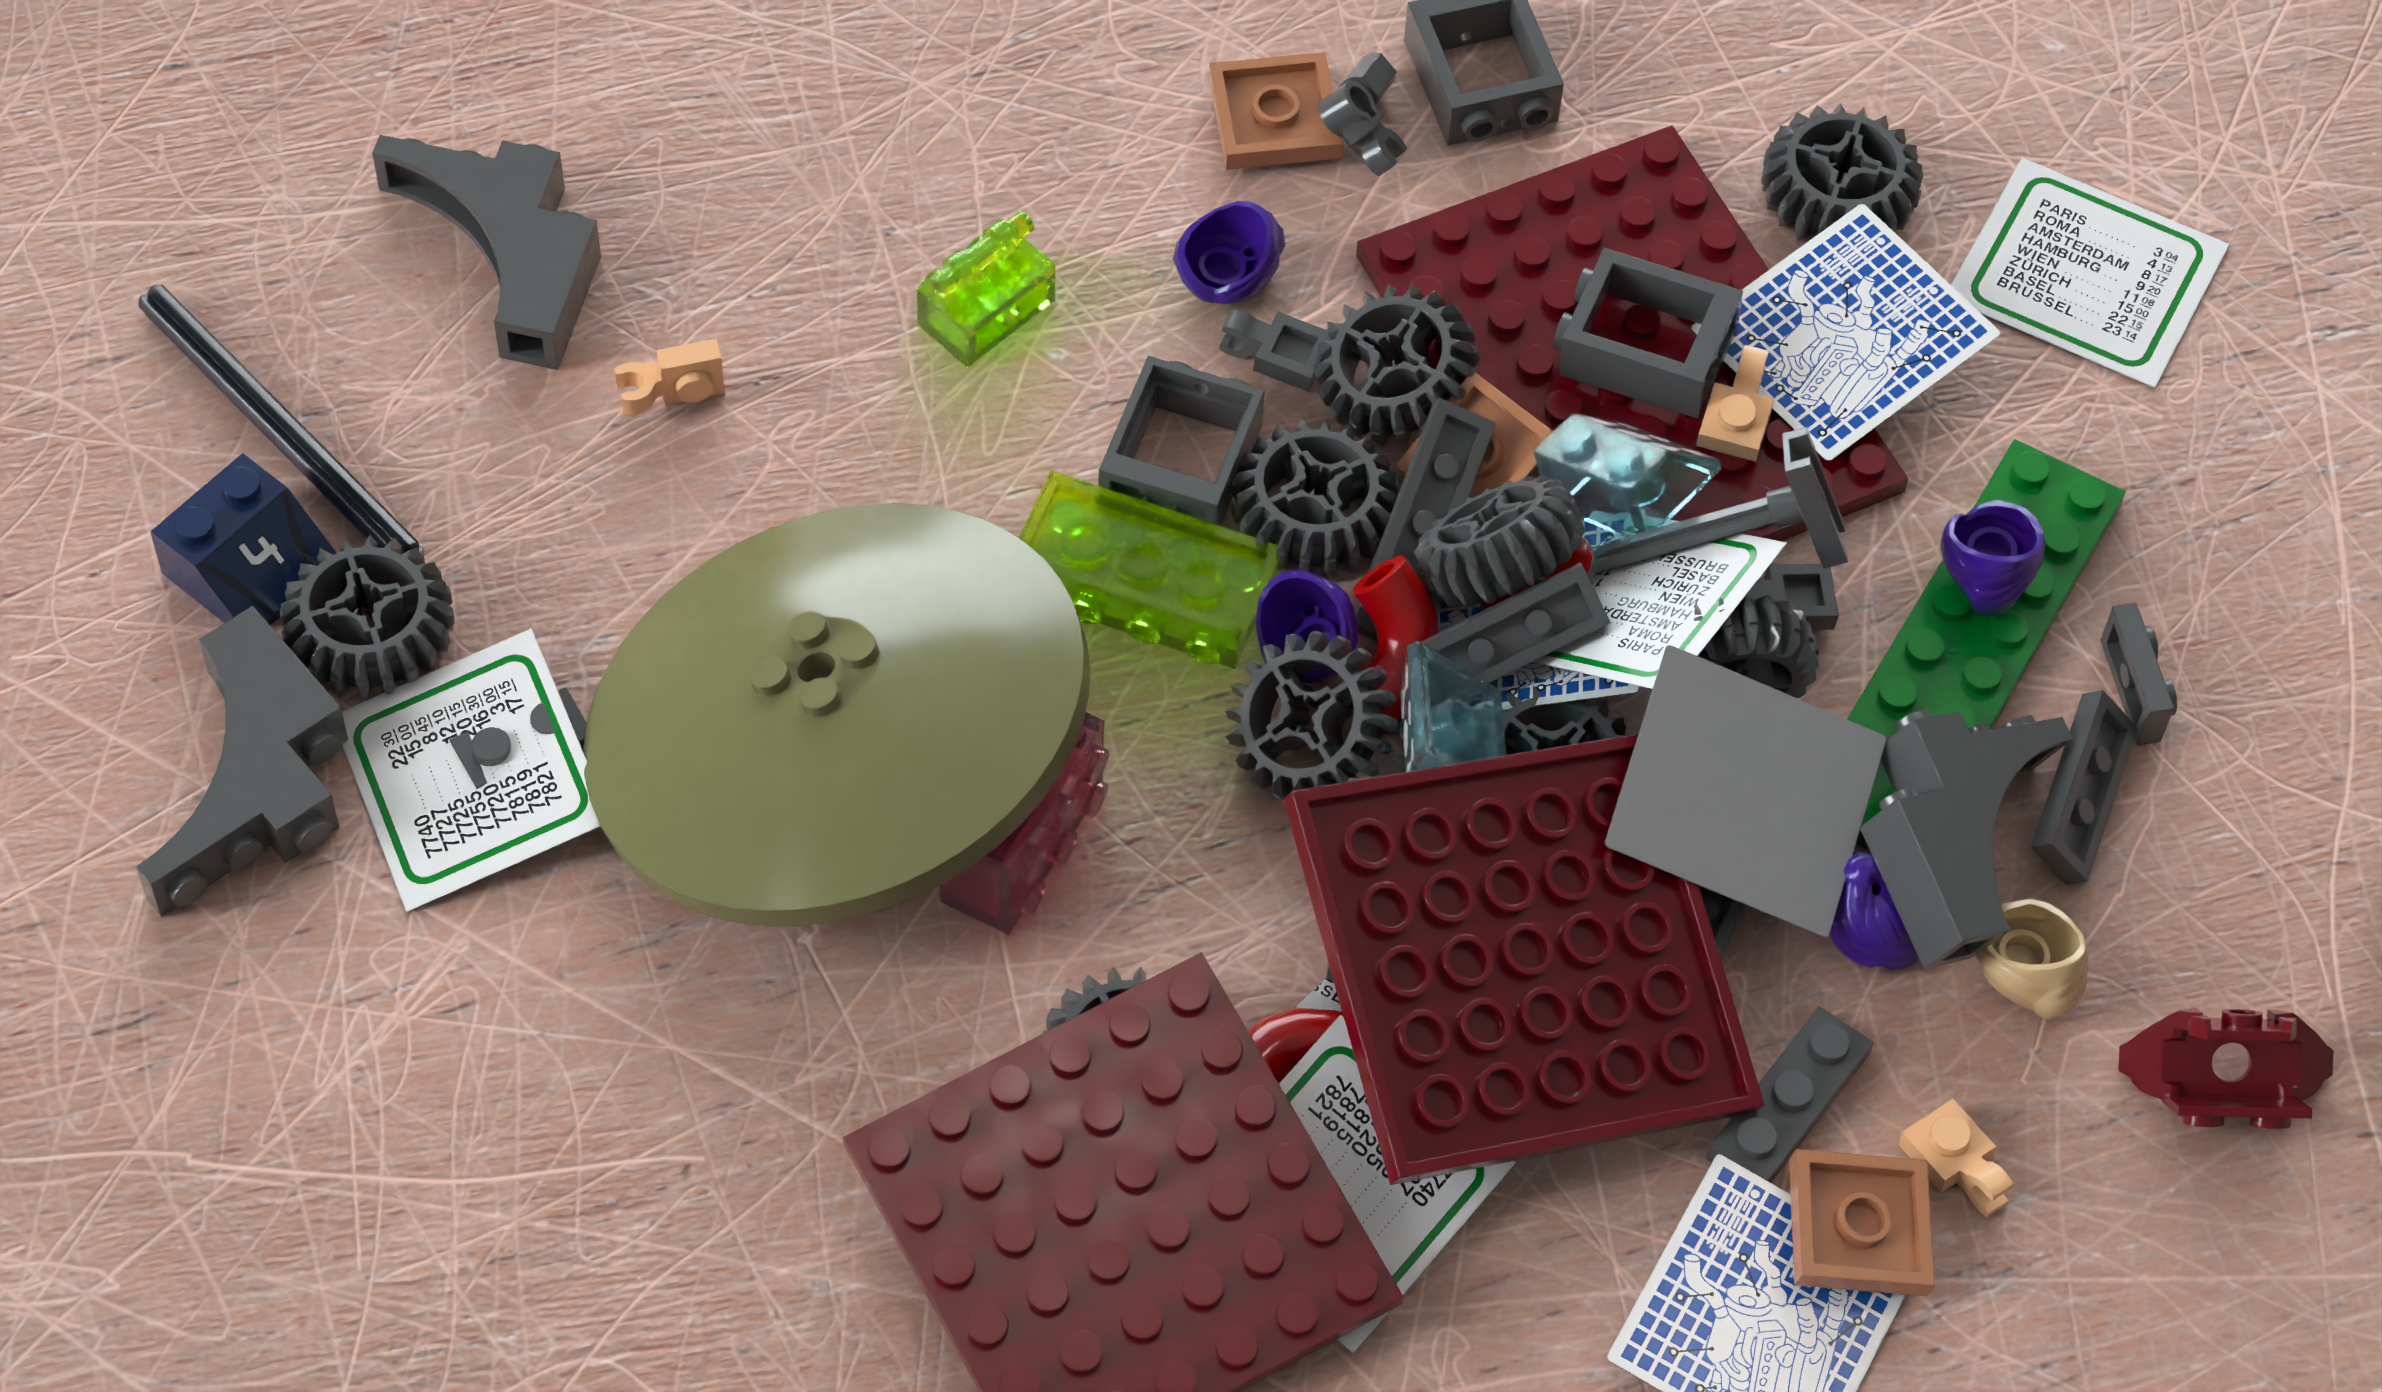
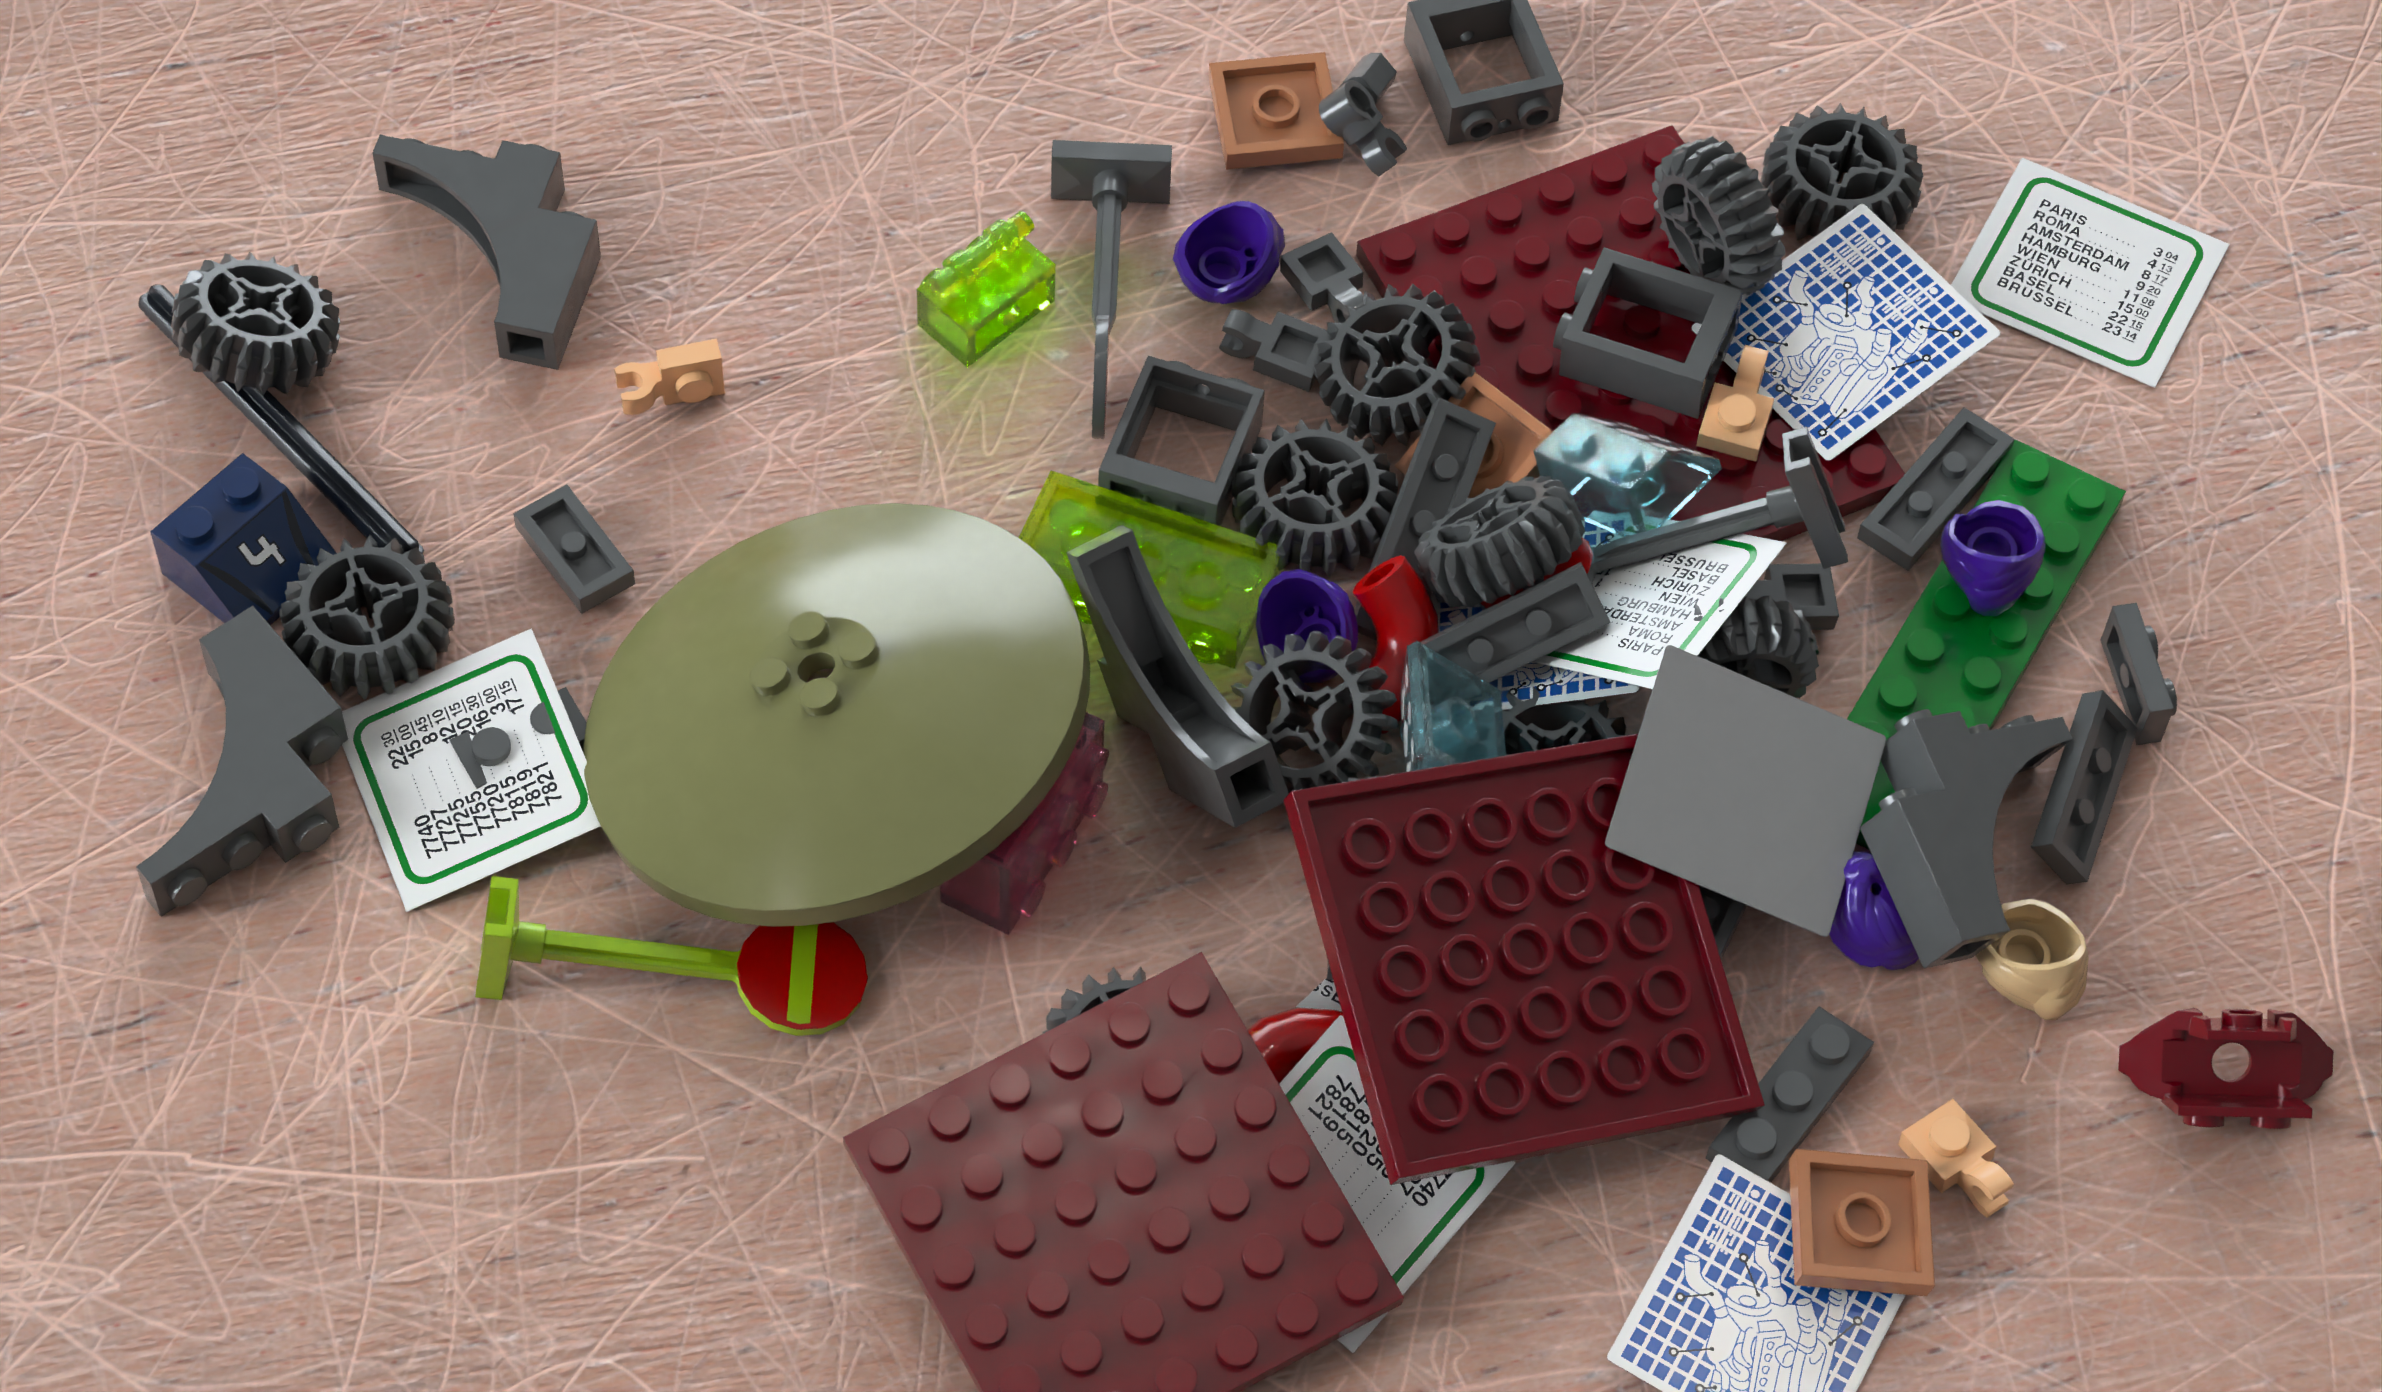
none -> dark grey gear [171,252,340,396]
none -> lime piece [475,876,868,1036]
none -> dark grey plate [513,484,635,614]
none -> dark grey piece [1051,140,1172,439]
none -> dark grey arch [1066,525,1289,828]
none -> dark grey plate [1280,232,1364,323]
none -> dark grey gear [1652,136,1785,296]
none -> dark grey plate [1857,407,2015,571]

